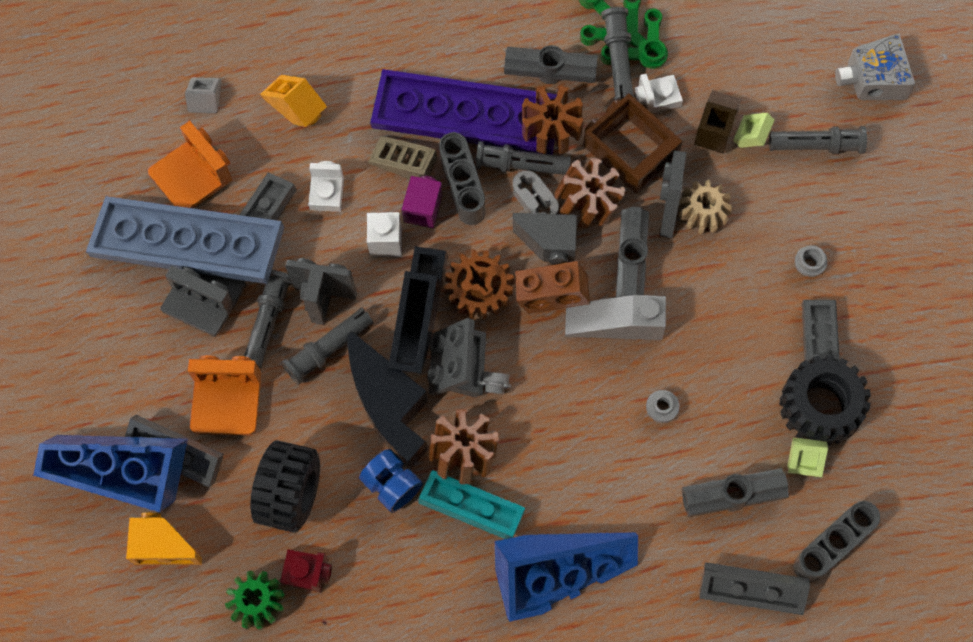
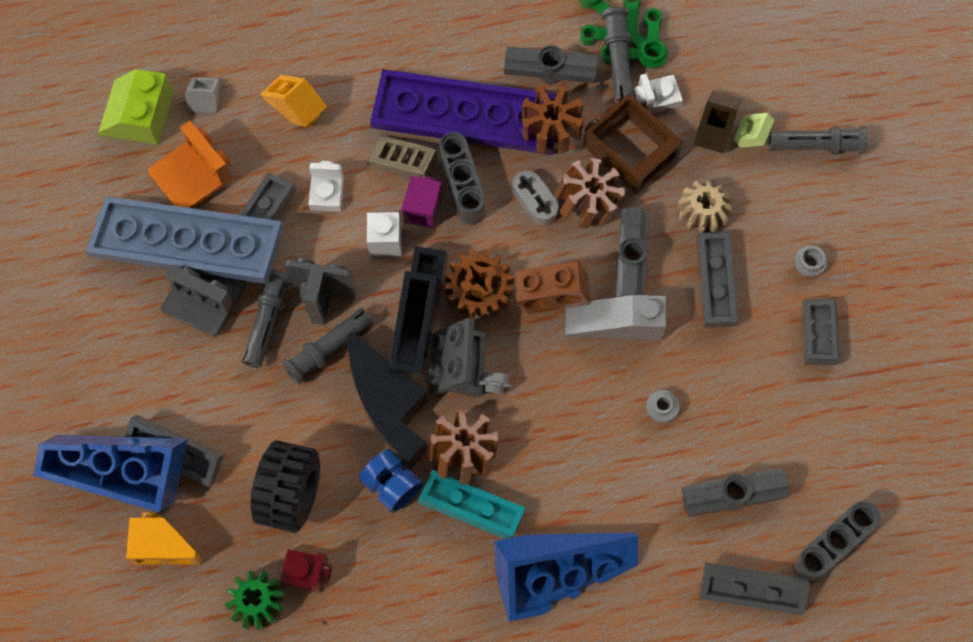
orange bracket [188,355,262,436] -> none
dark grey pin [475,141,571,175] -> none
dark grey slope [513,213,577,265] -> none
dark grey wing [660,151,686,238] -> none
black tyre [779,355,871,446] -> none
yellowish green plate [787,437,828,477] -> none
light grey torso [835,34,915,100] -> none
none -> lime slope [98,69,174,145]
none -> dark grey plate [697,232,738,327]

